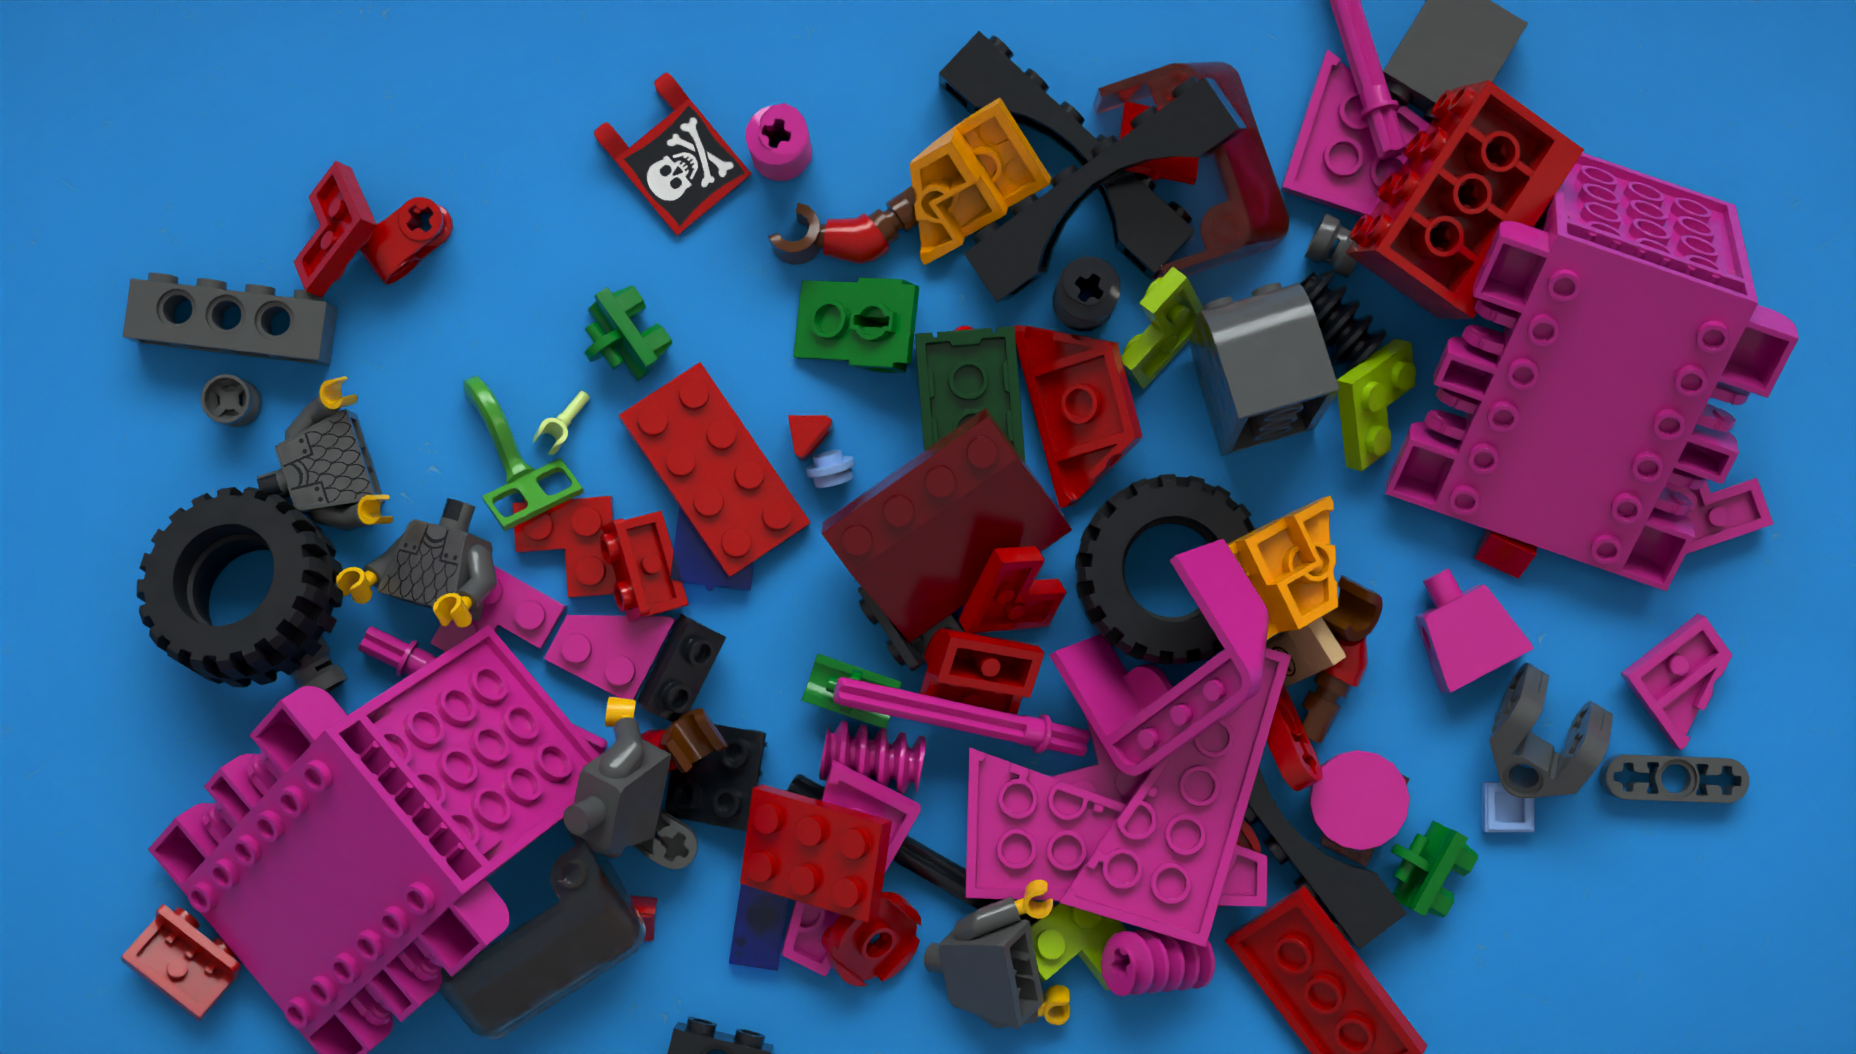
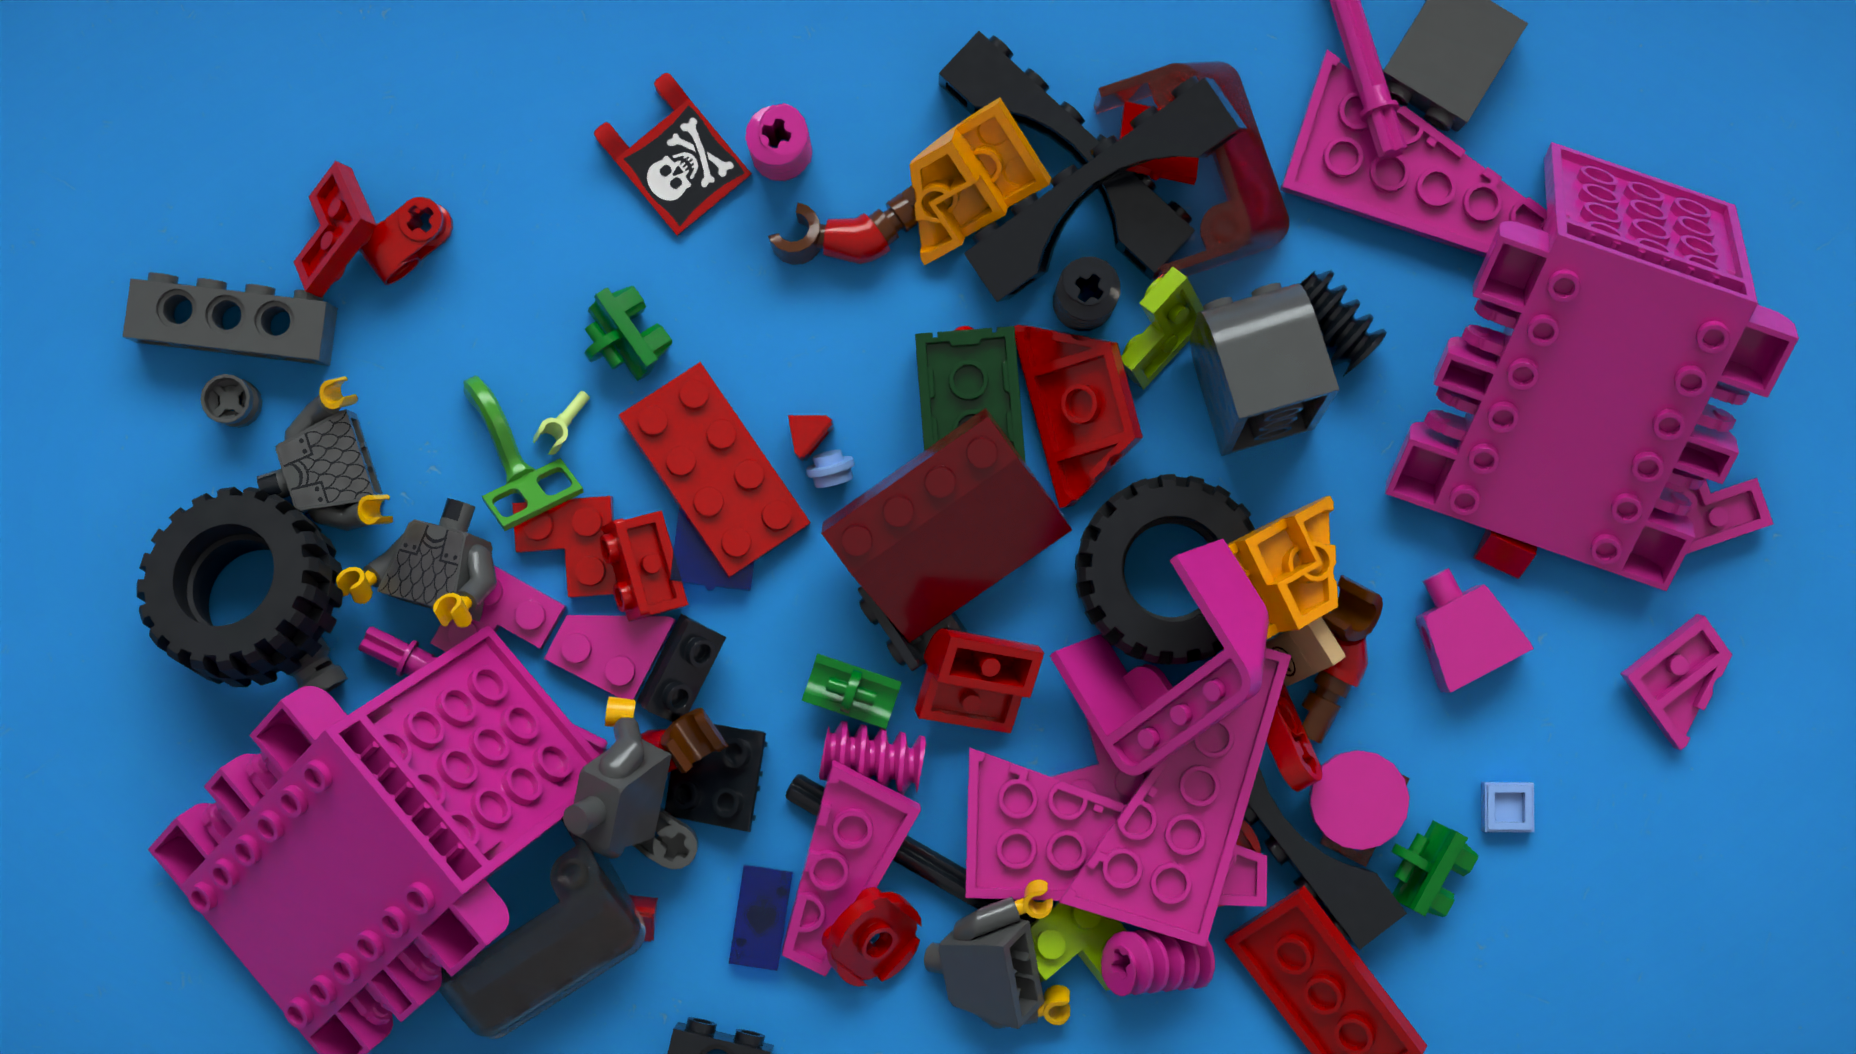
bracket [121,904,241,1022] -> none
red plate [740,784,892,922] -> none
green piece [793,278,920,374] -> none
dark pink axle [833,677,1090,757] -> none
red plate [958,546,1067,633] -> none
dark grey wheel [1304,213,1357,278] -> none
lime plate [1337,339,1416,471] -> none
red brick [1346,80,1584,319] -> none
dark grey piece [1489,662,1613,798] -> none
dark grey beam [1600,754,1749,803] -> none

